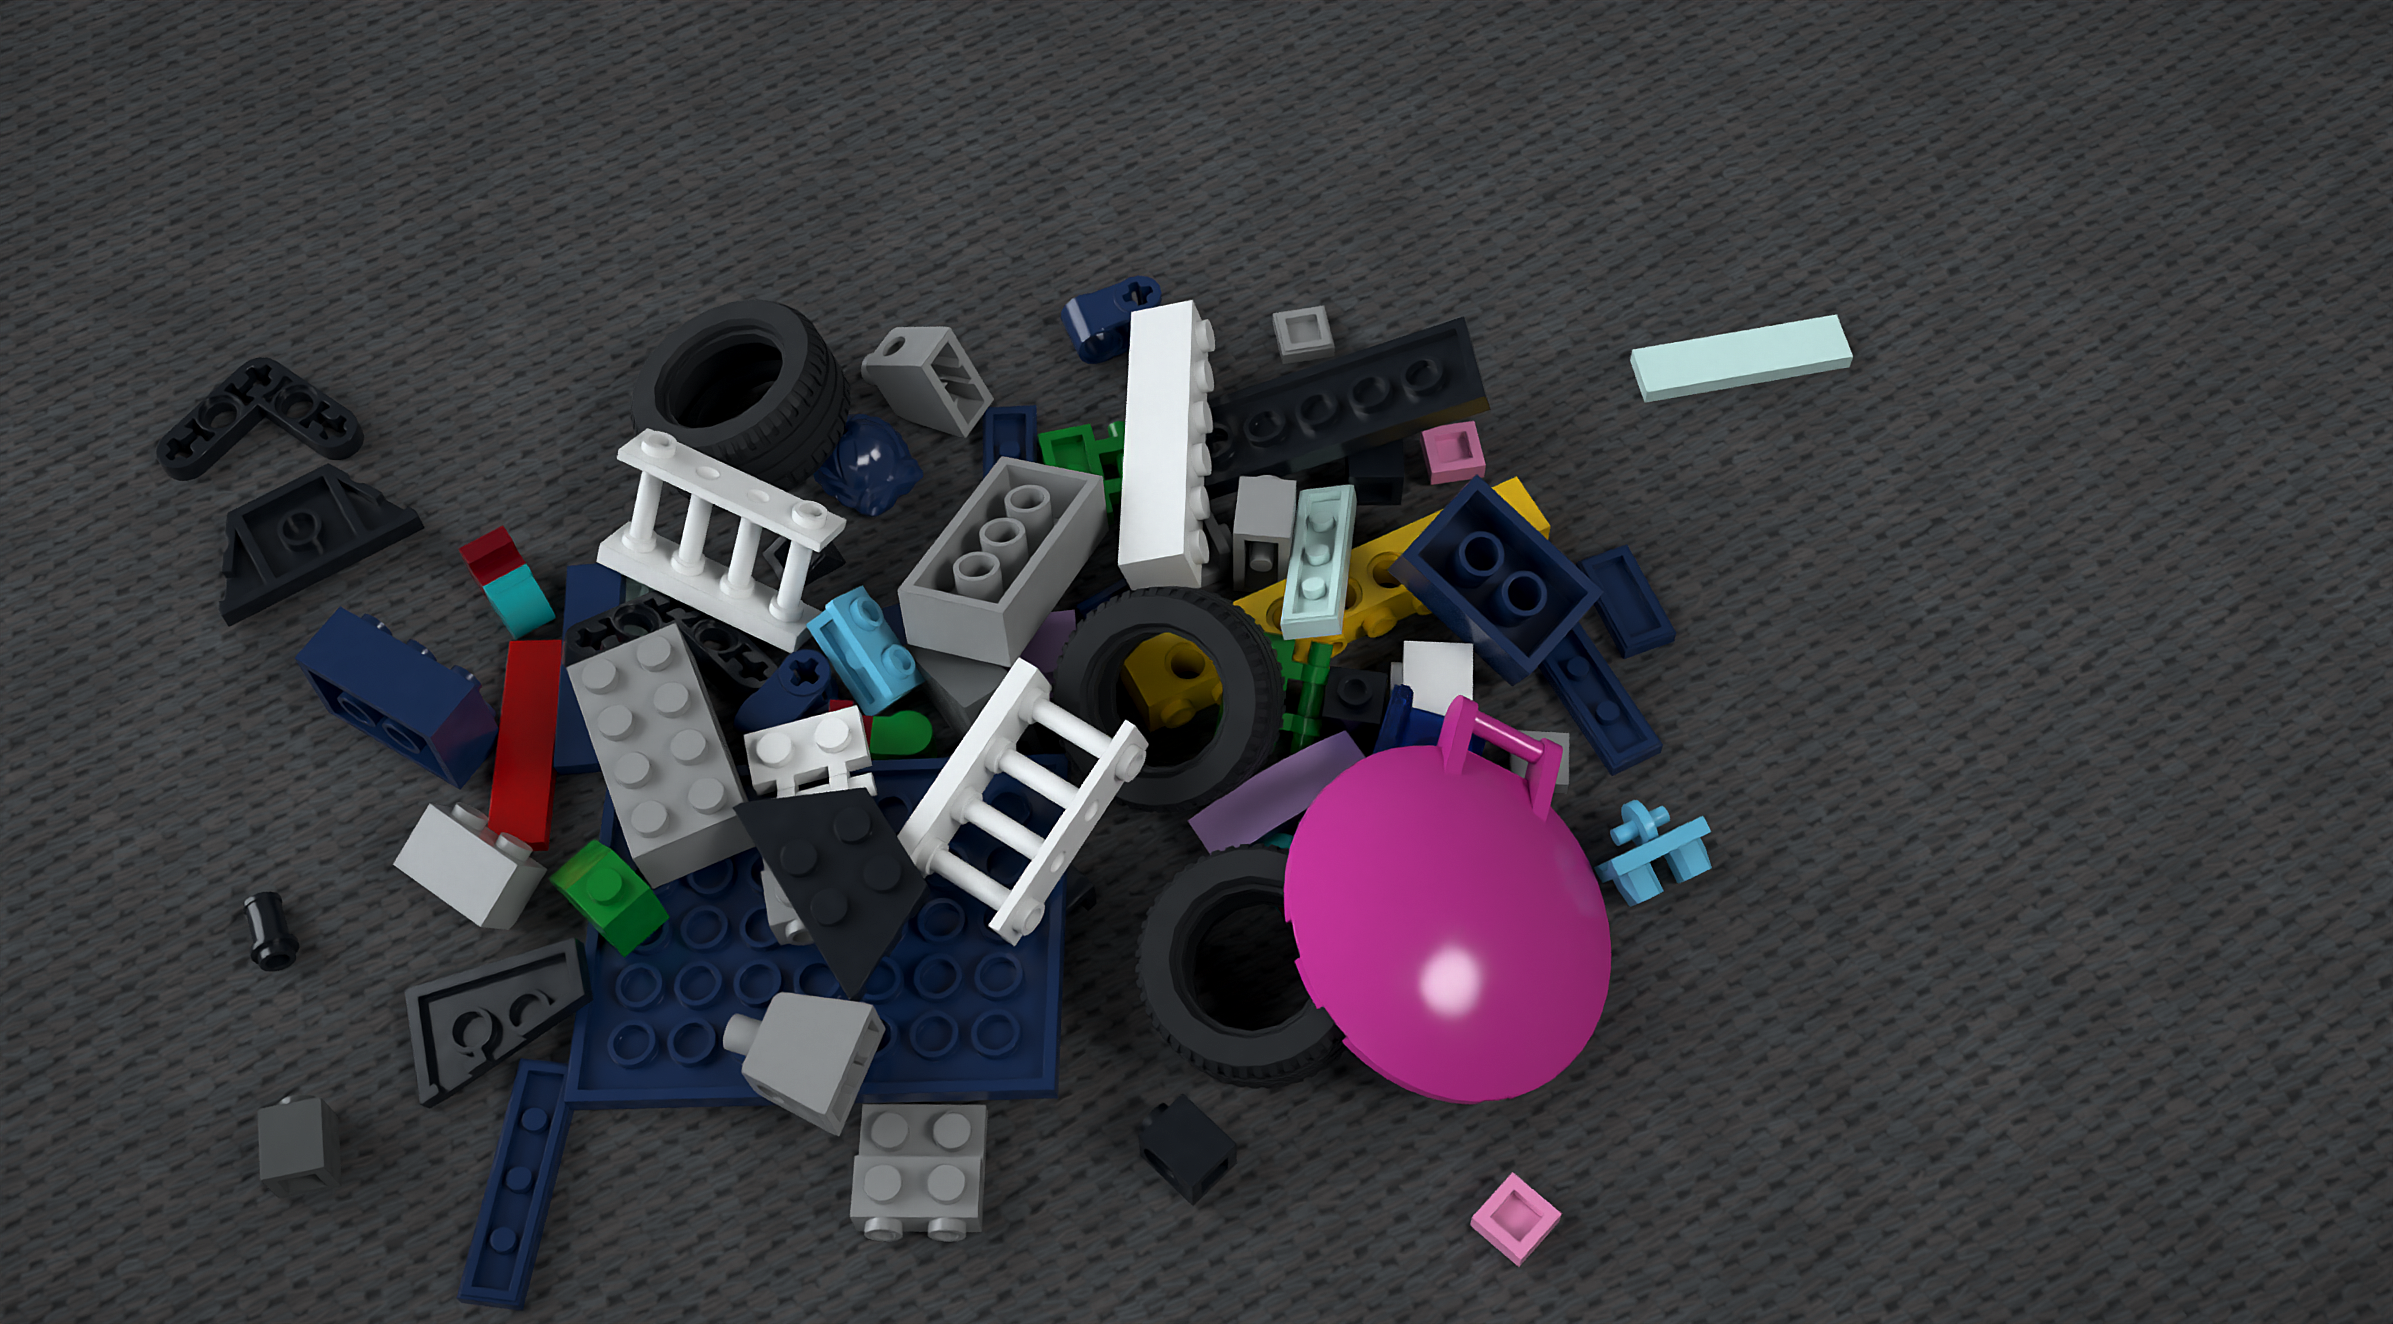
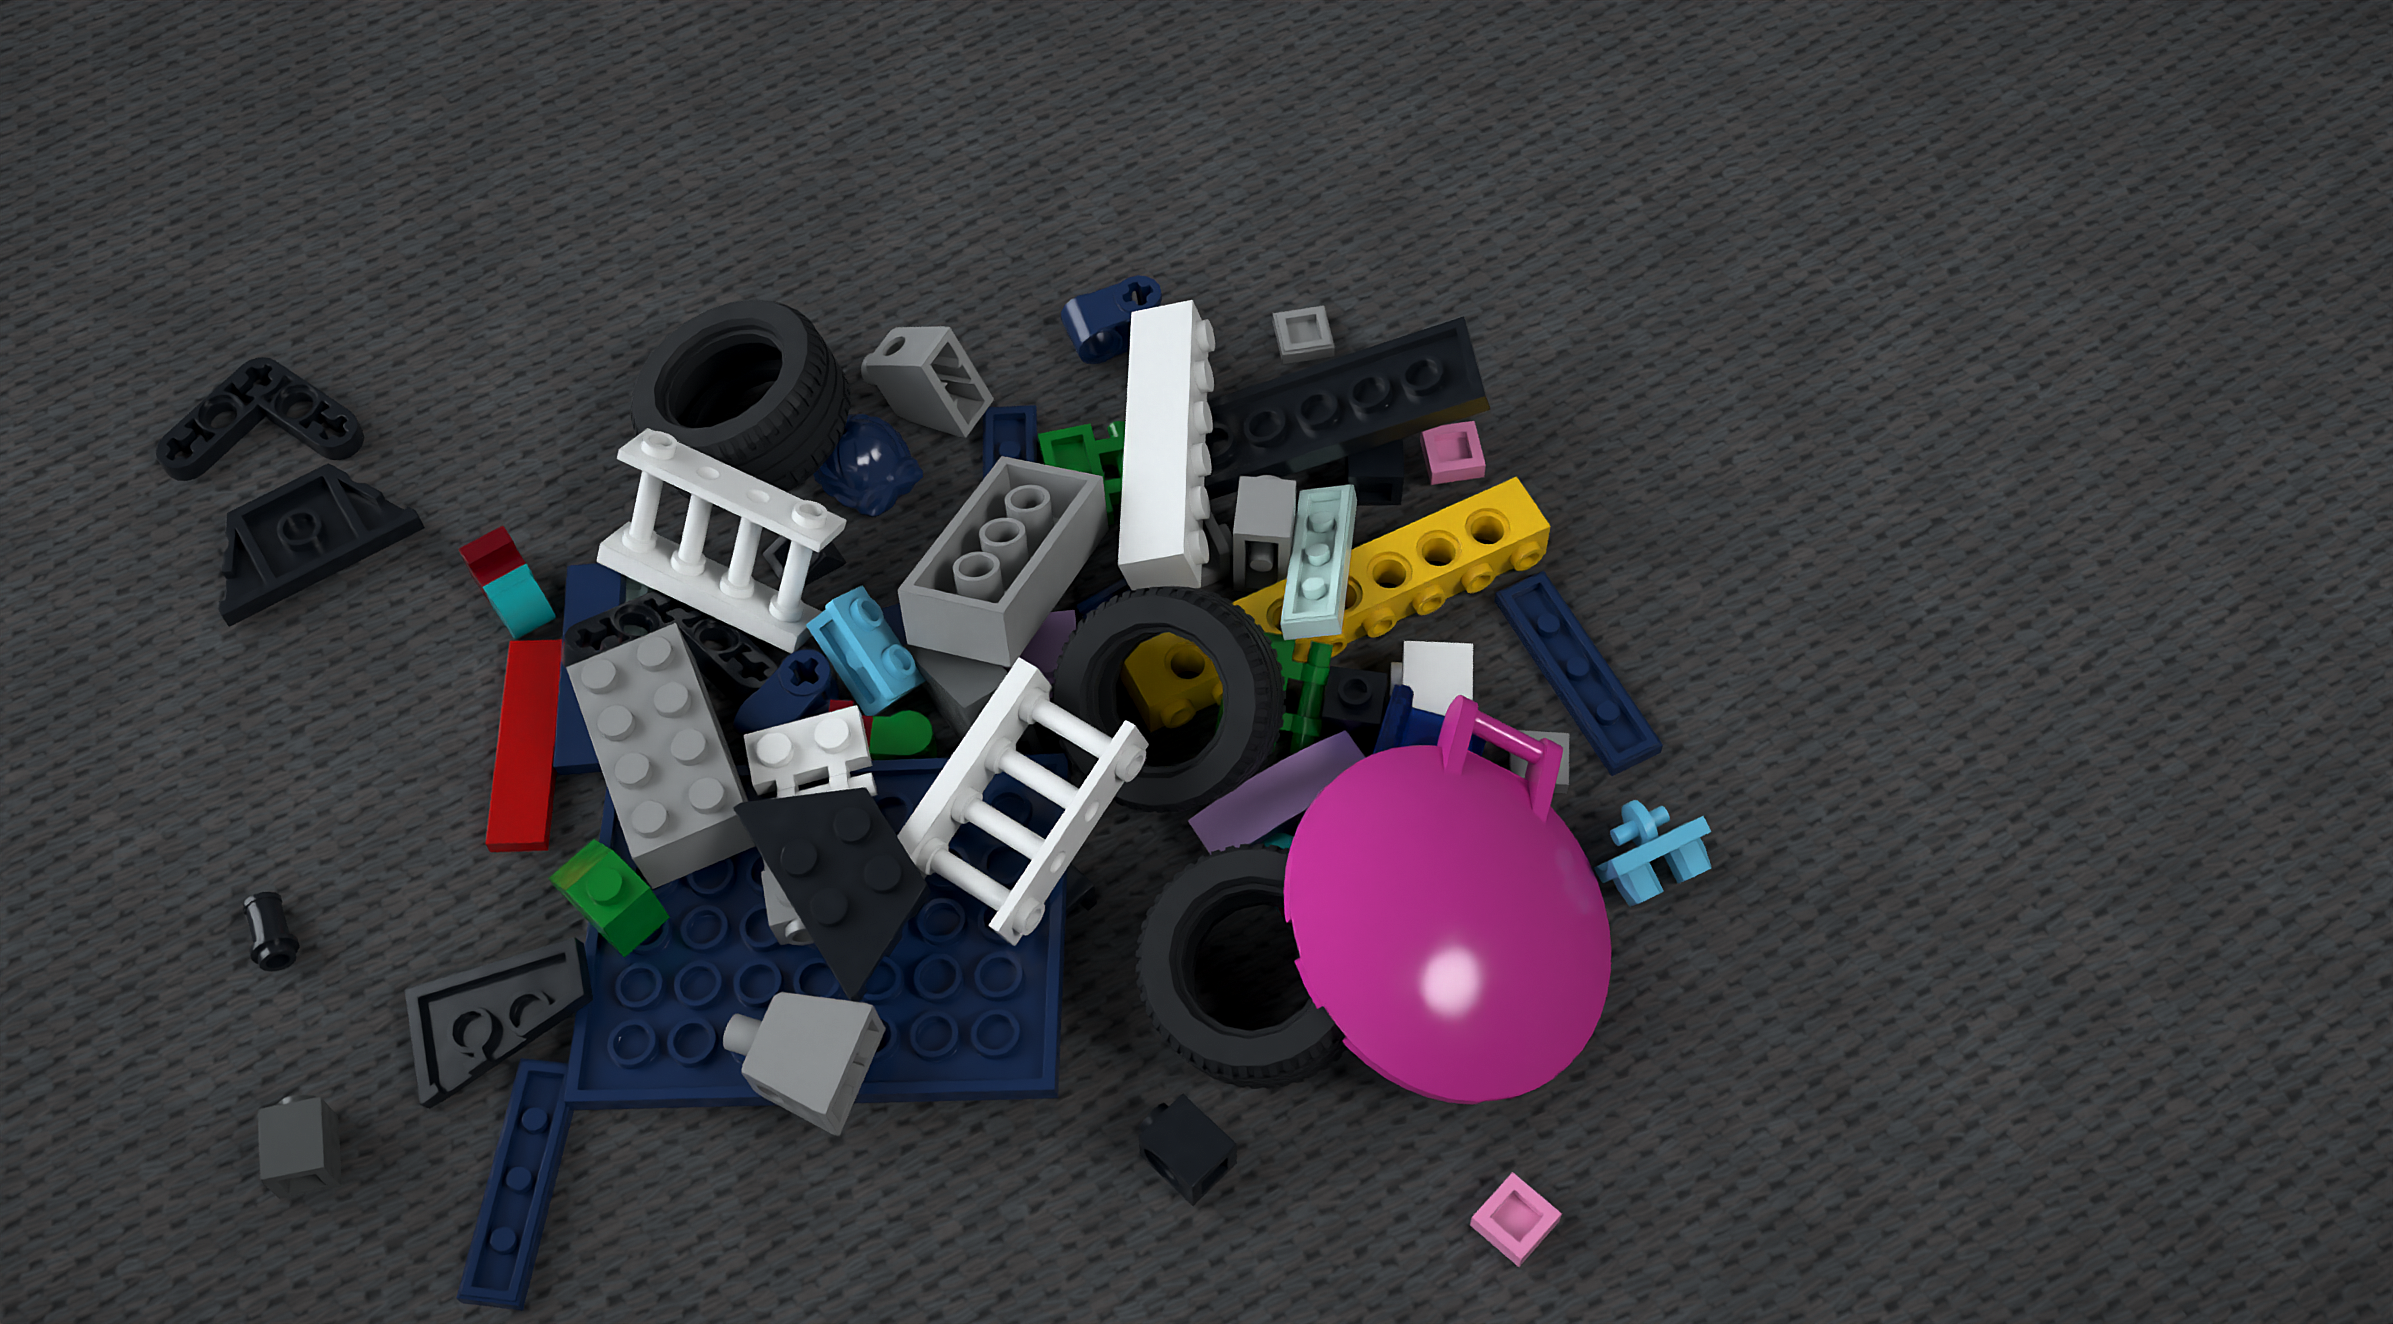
dark blue brick [294,606,499,790] -> none
light grey brick [393,802,547,930] -> none
light grey plate [850,1104,988,1242] -> none
dark blue brick [1387,474,1604,686] -> none
dark blue tile [1576,544,1676,659] -> none
light aqua tile [1630,314,1853,403] -> none

